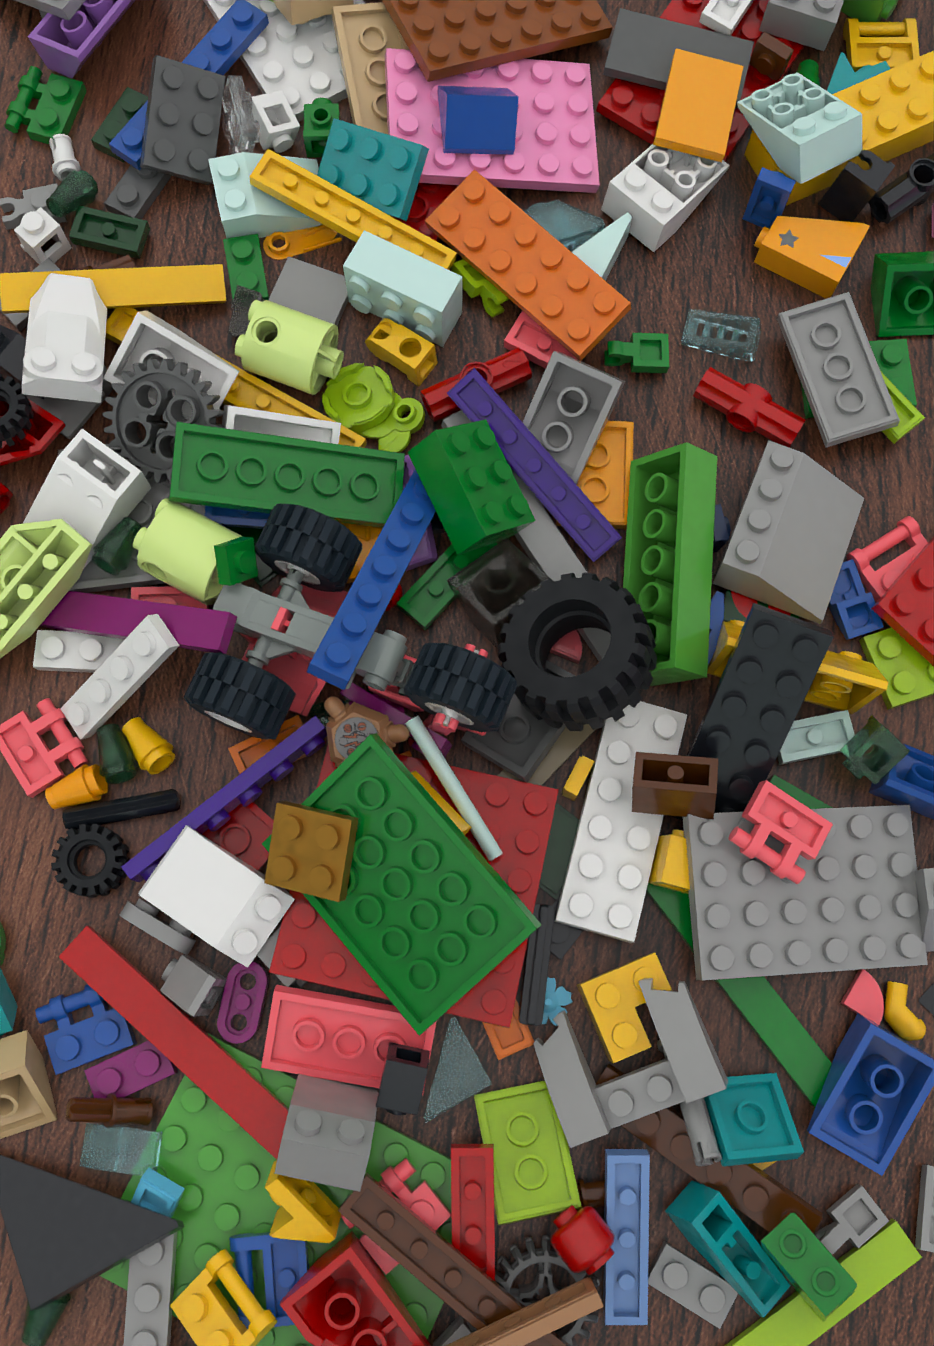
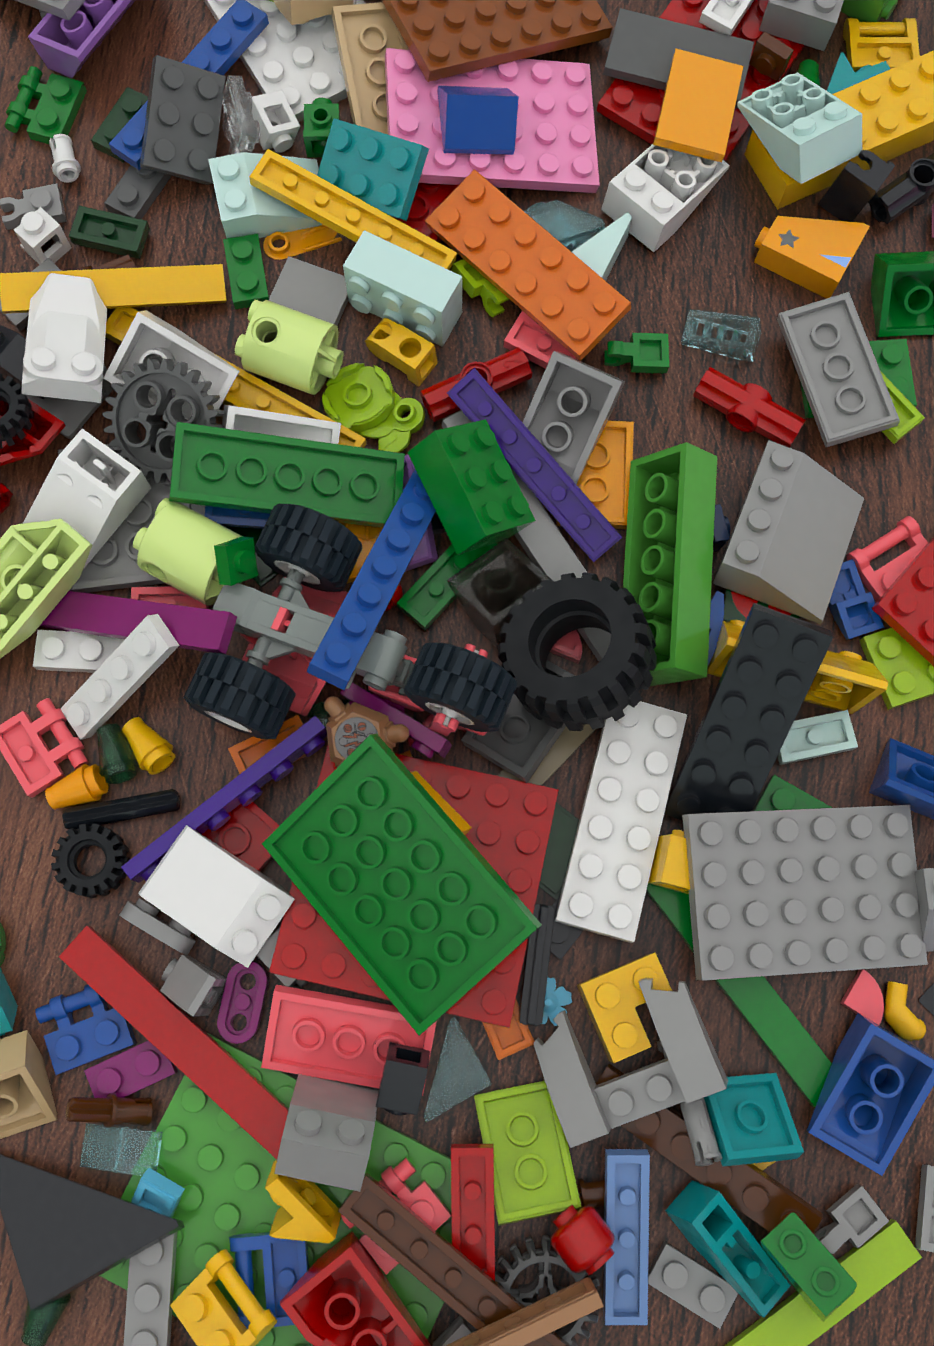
clear green cone [46,170,98,218] -> none
clear green cone [92,517,142,575] -> none
clear smoke piece [227,285,265,338] -> none
pearl gold plate [264,801,359,902] -> none
light aqua bar [405,715,503,861] -> none
yellow tile [561,755,595,801] -> none
reddish brown brick [632,752,718,819] -> none
coral plate [728,780,833,884] -> none
blue plate [742,167,796,229] -> none
clear green brick [840,715,910,785] -> none

